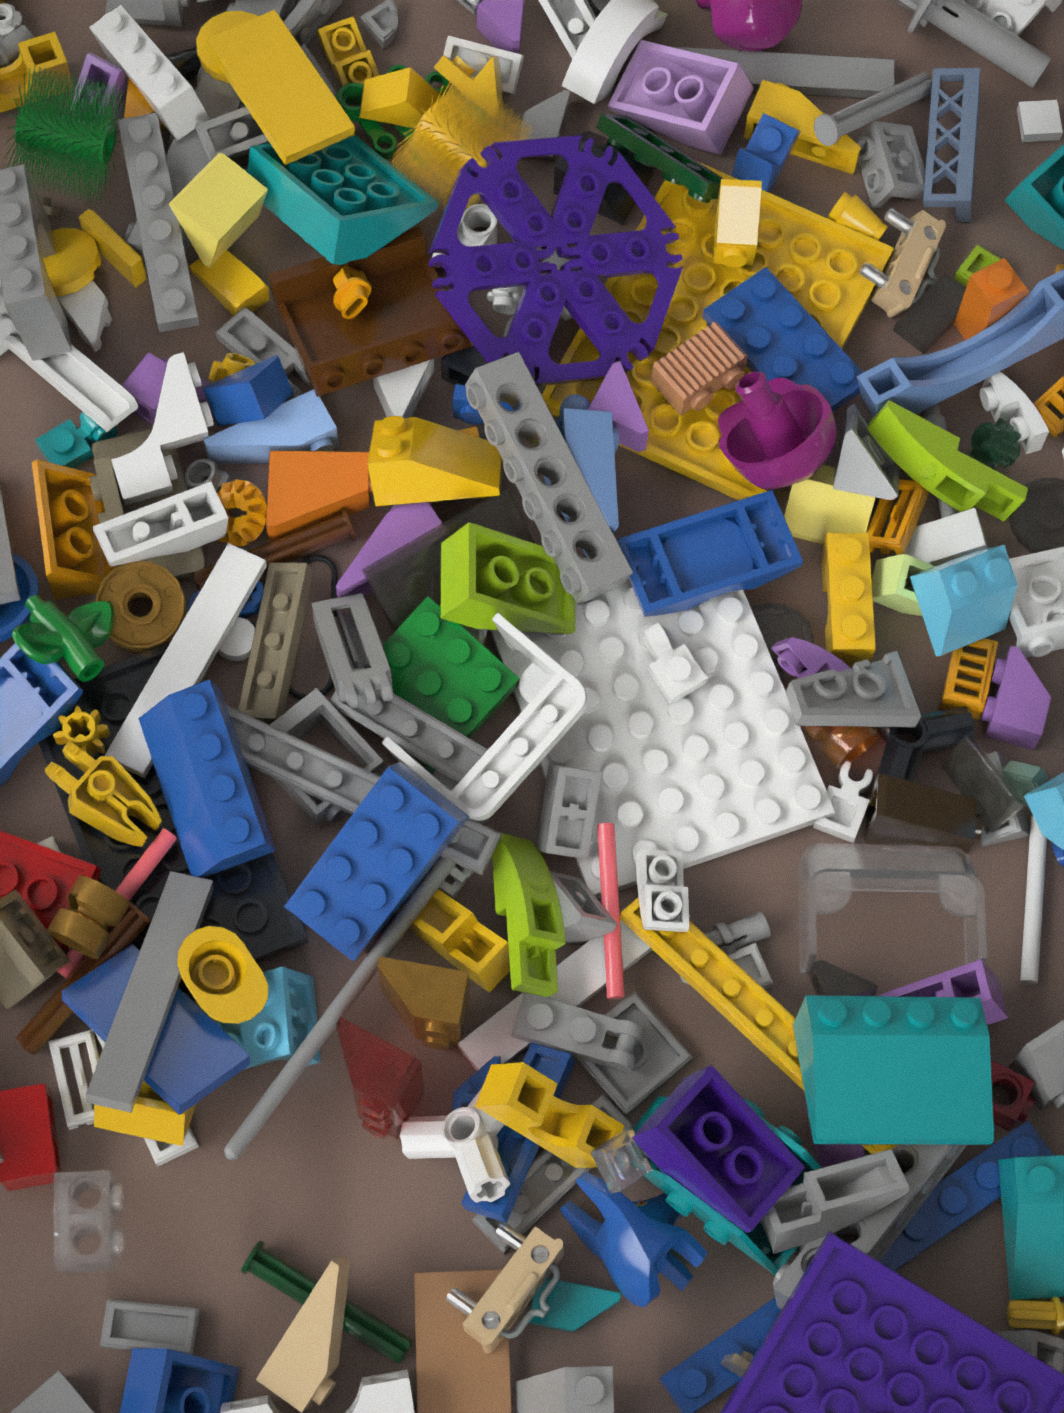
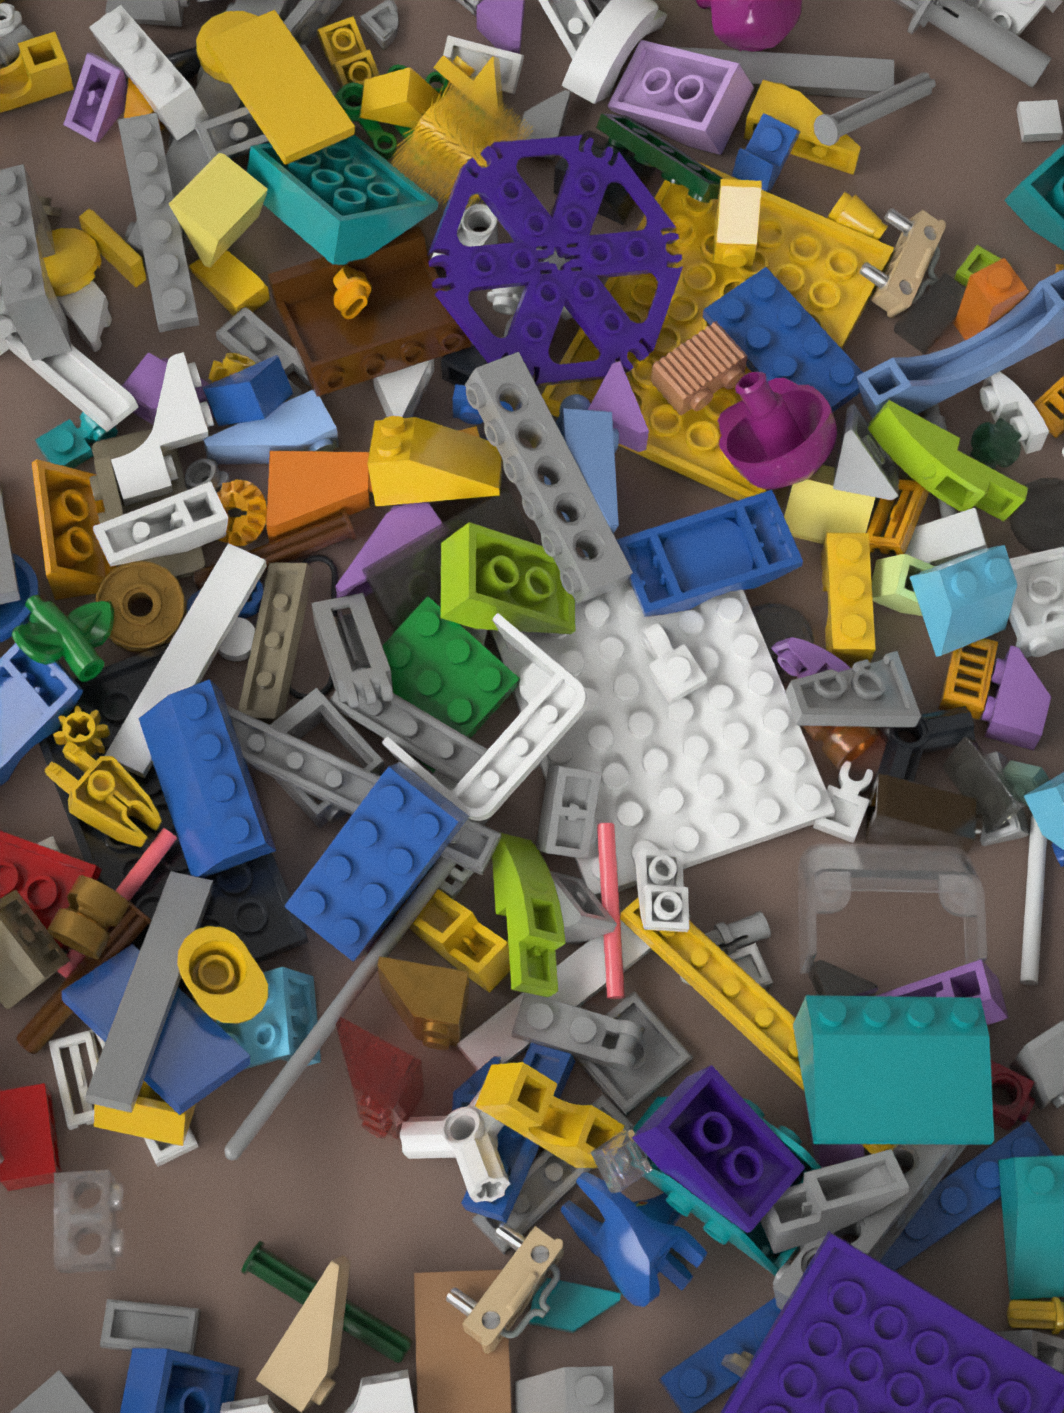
green piece [4,65,125,203] -> none
light grey bracket [855,121,925,208] -> none
sand blue fence [923,68,981,223] -> none

